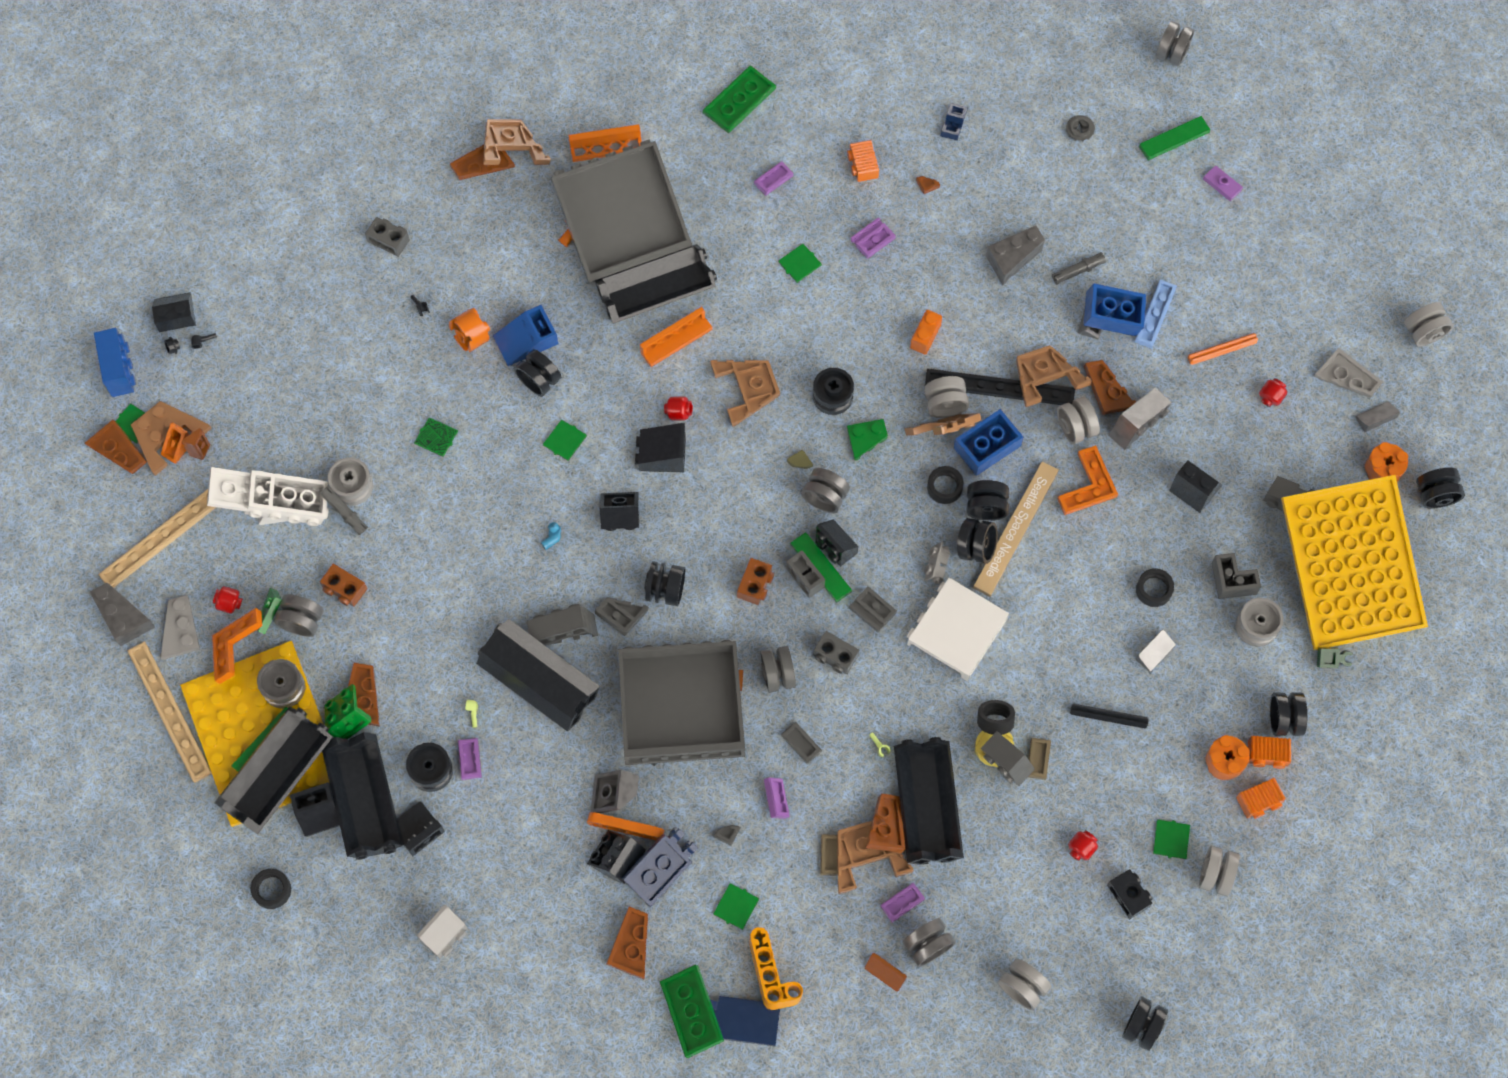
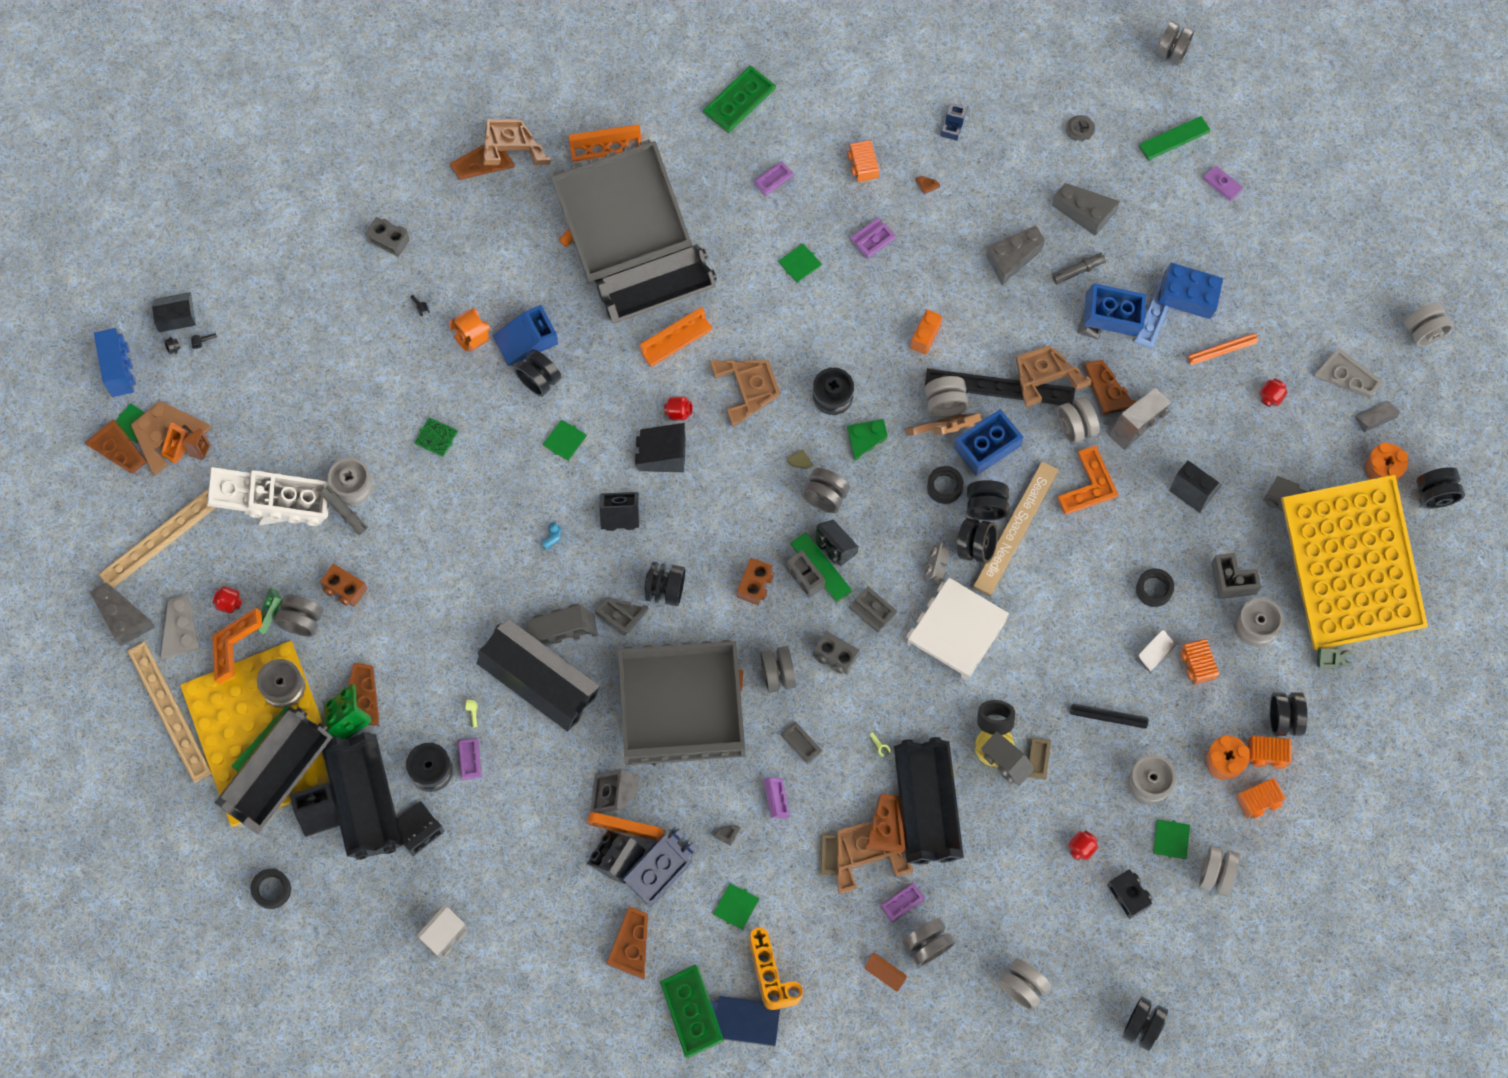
none -> dark grey wedge [1052,183,1120,236]
none -> light grey wheel [1128,755,1176,805]
none -> blue brick [1157,262,1224,319]
none -> orange brick [1180,638,1219,685]

